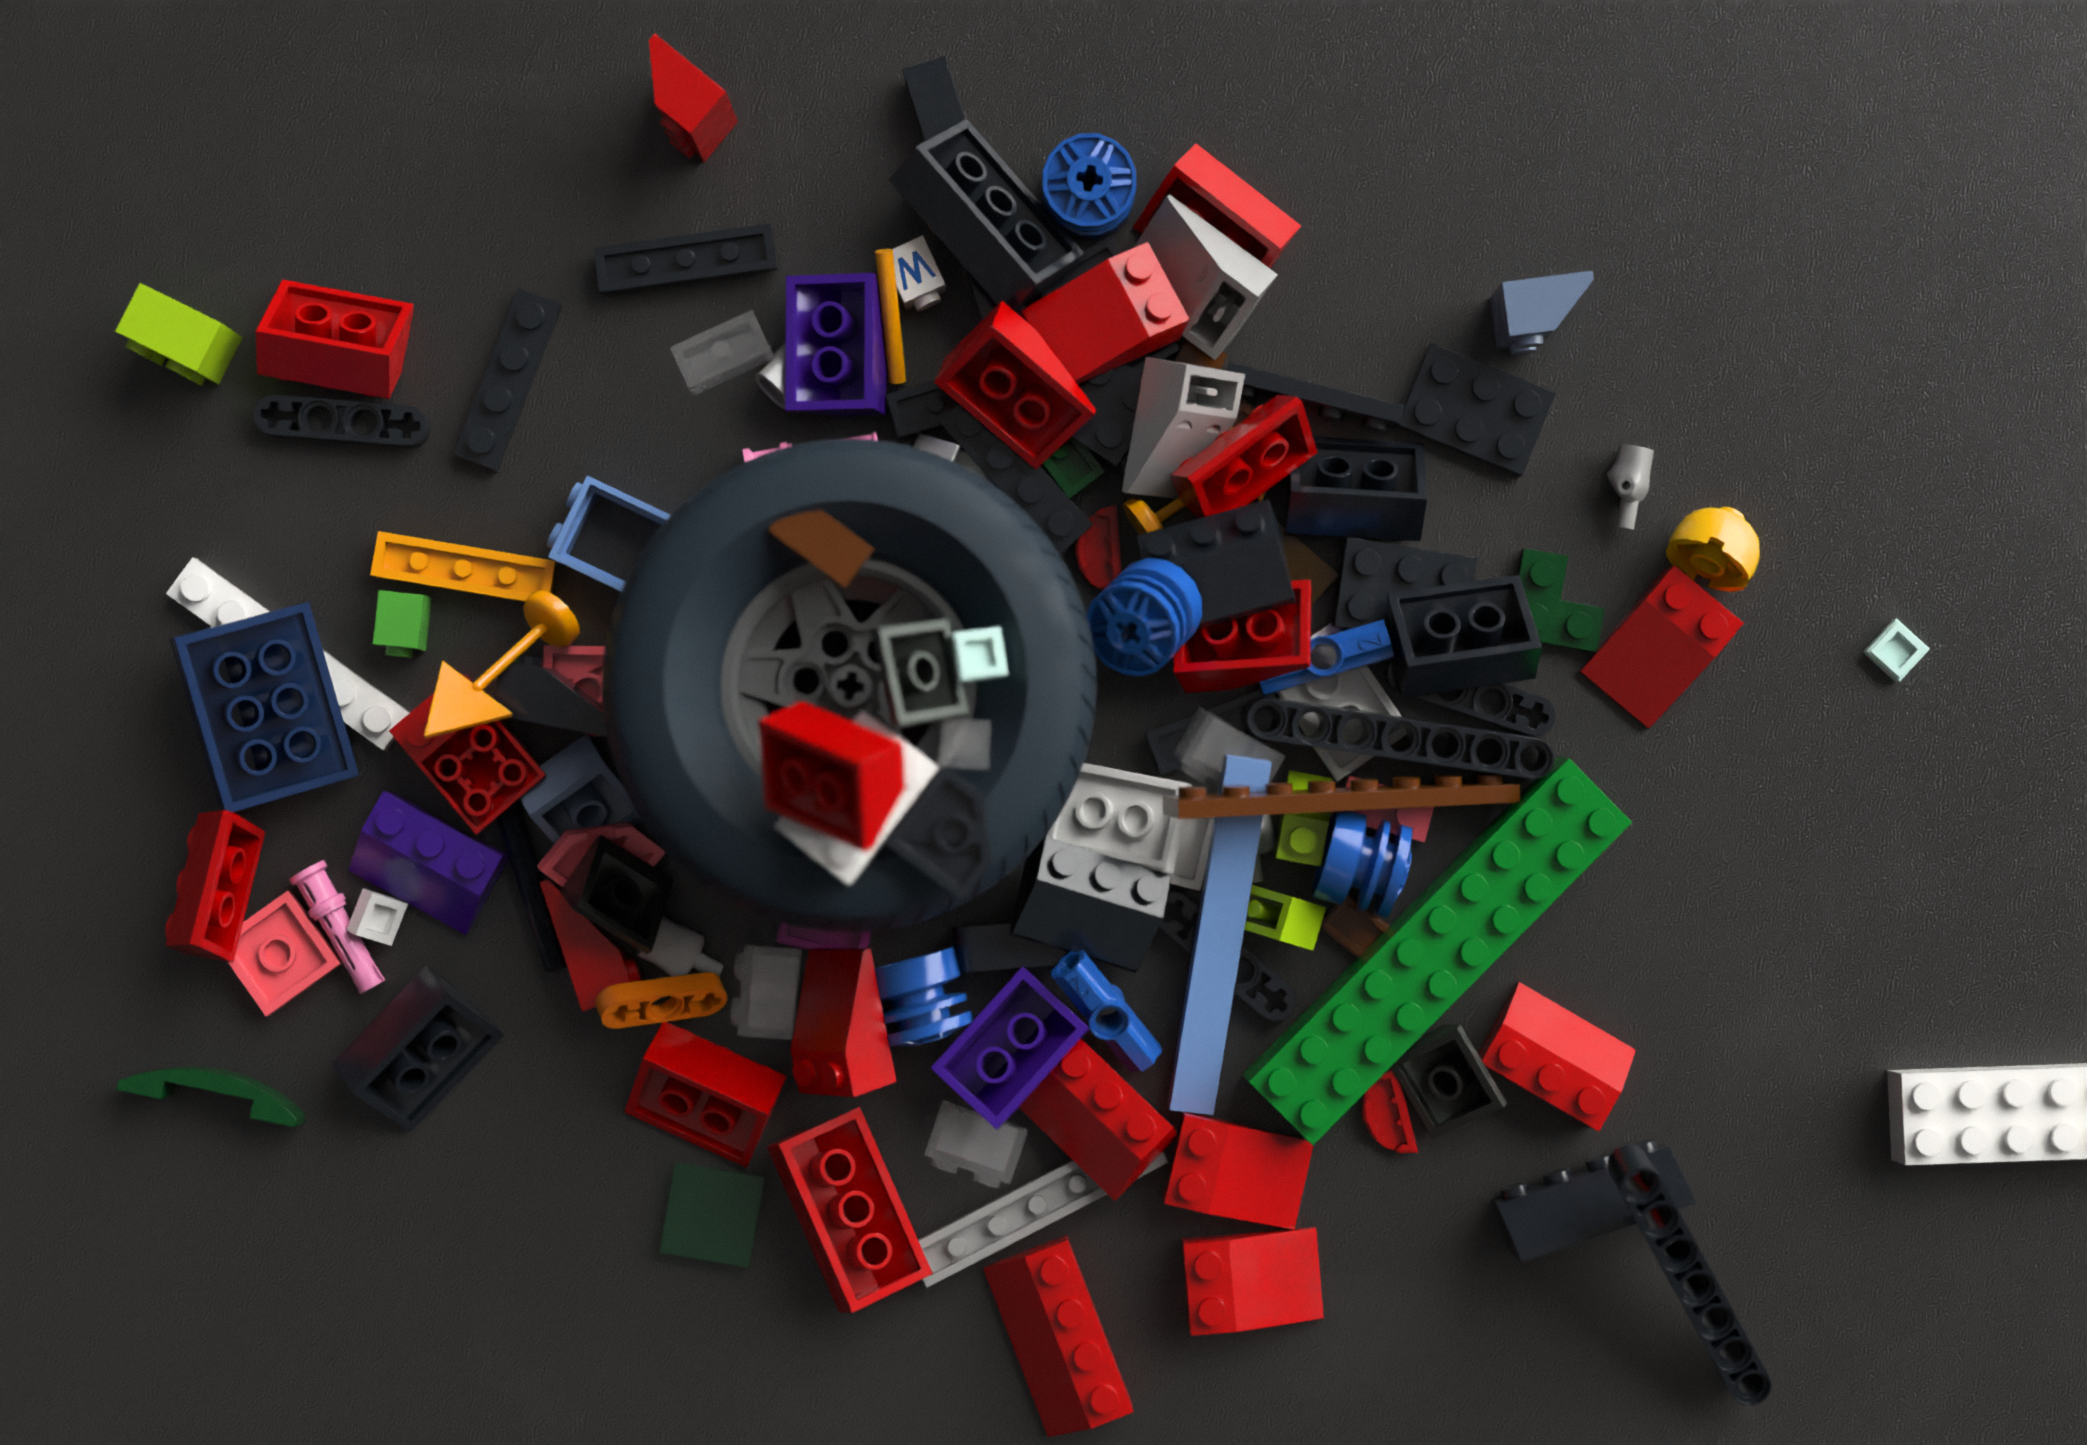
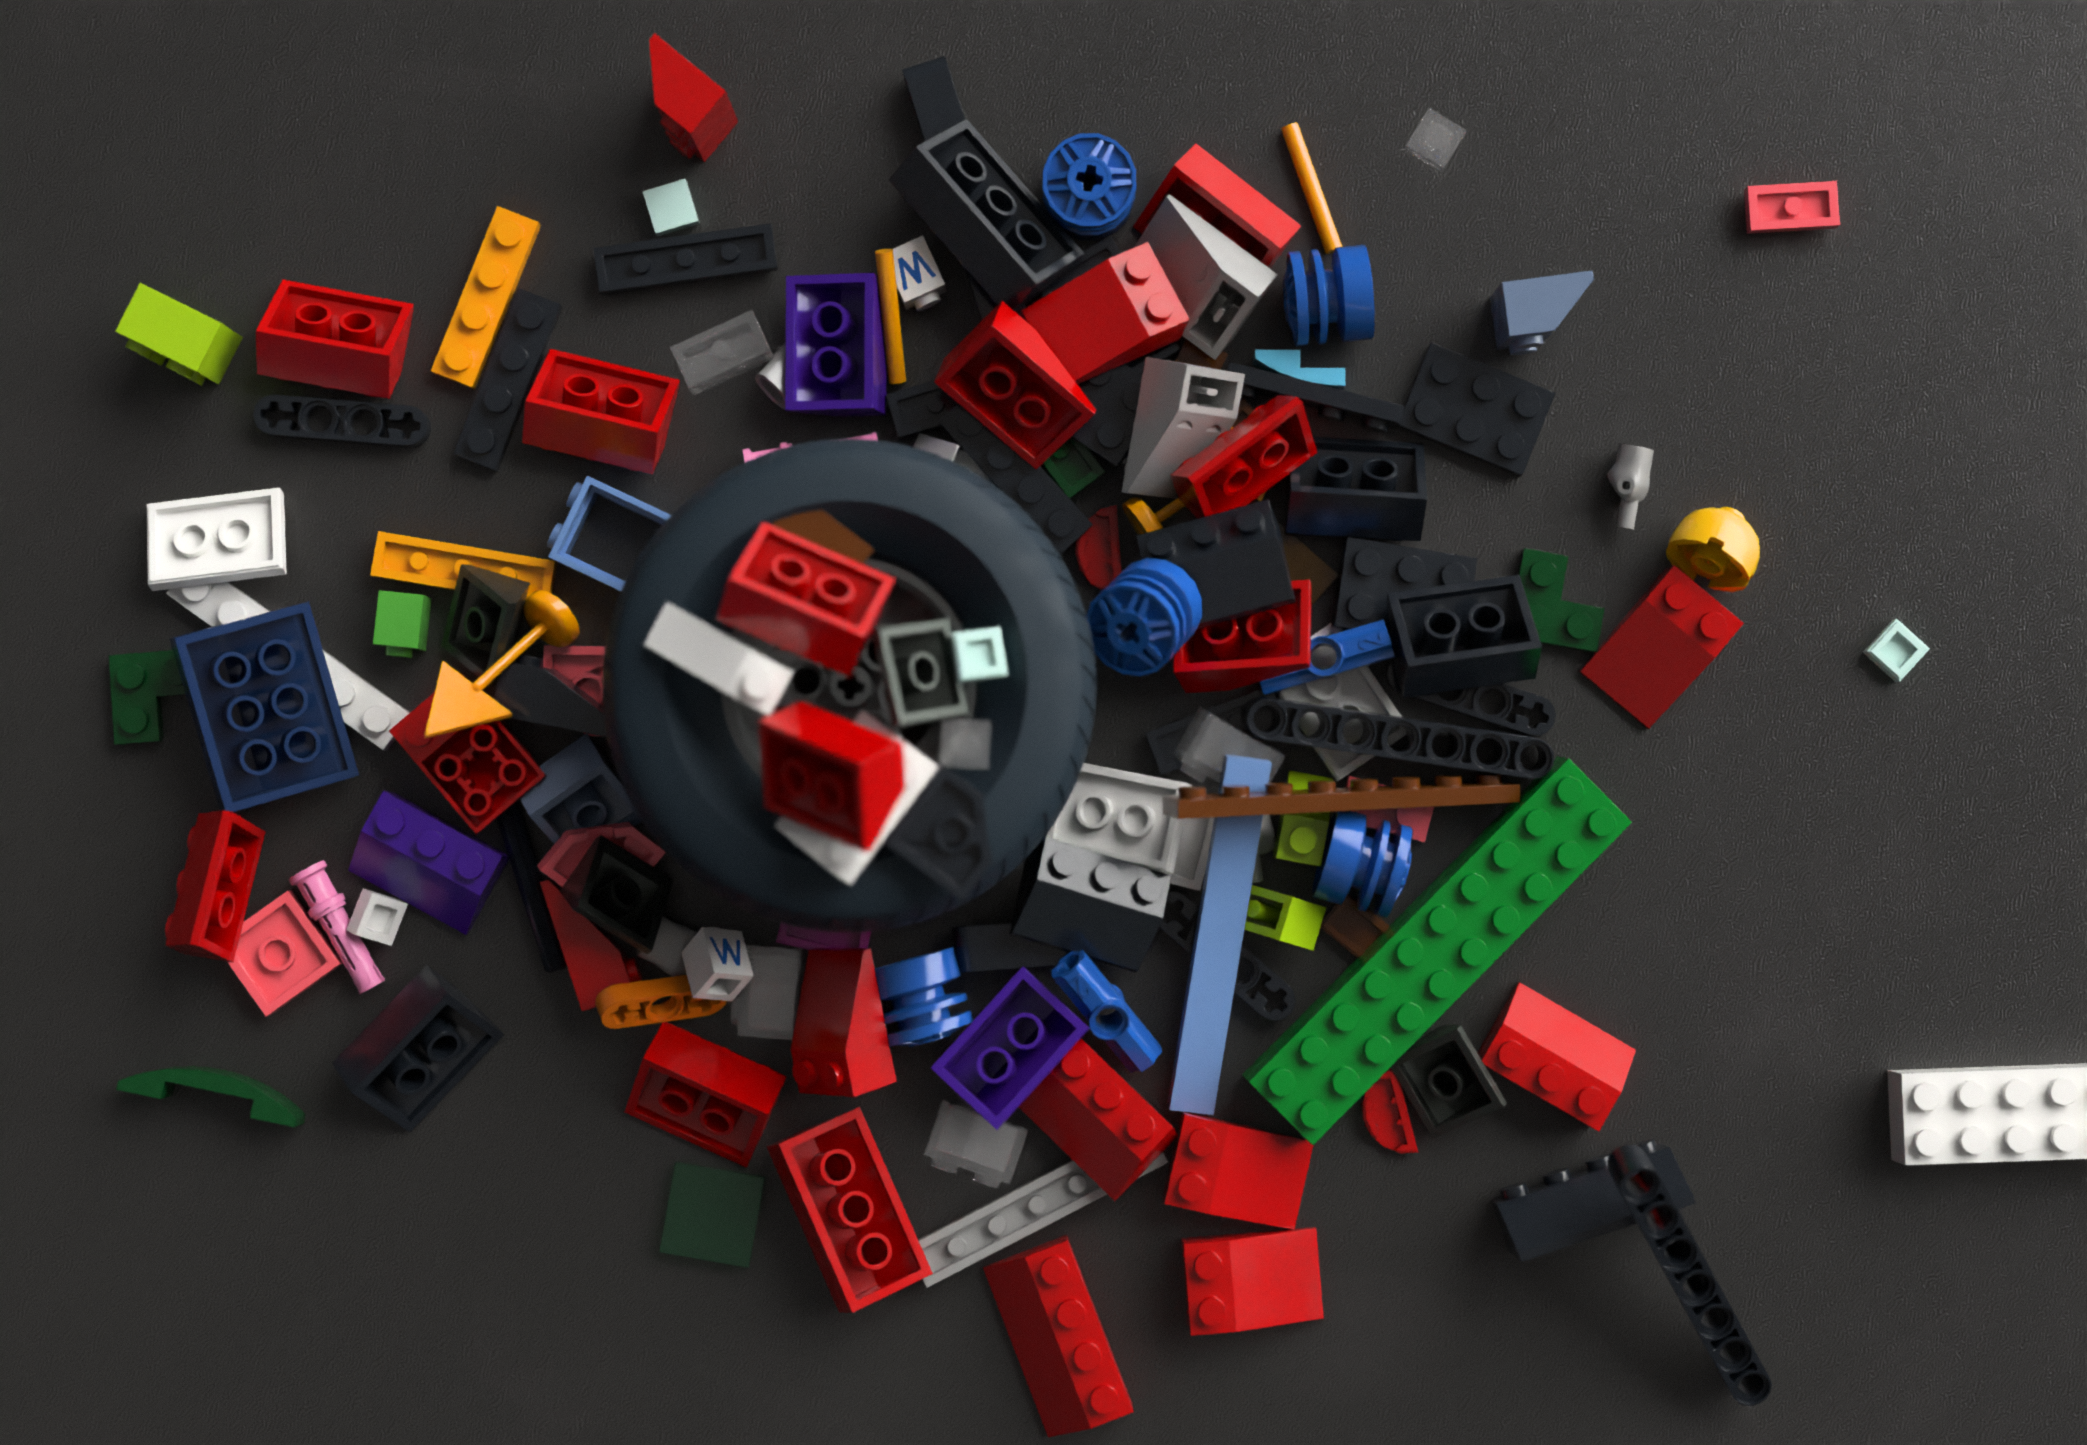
none -> dark green plate [109,650,186,745]
none -> white tile [147,487,287,591]
none -> light orange plate [431,206,541,390]
none -> pearl dark grey slope [441,564,530,686]
none -> red slope [522,349,680,474]
none -> light aqua tile [643,179,700,237]
none -> white slope [644,602,795,715]
none -> white brick [681,927,754,1001]
none -> red slope [716,521,895,677]
none -> medium azure slope [1252,349,1345,390]
none -> light orange bar [1281,122,1342,254]
none -> blue wheel [1282,245,1375,347]
none -> clear plate [1404,108,1467,172]
none -> coral plate [1744,181,1840,234]

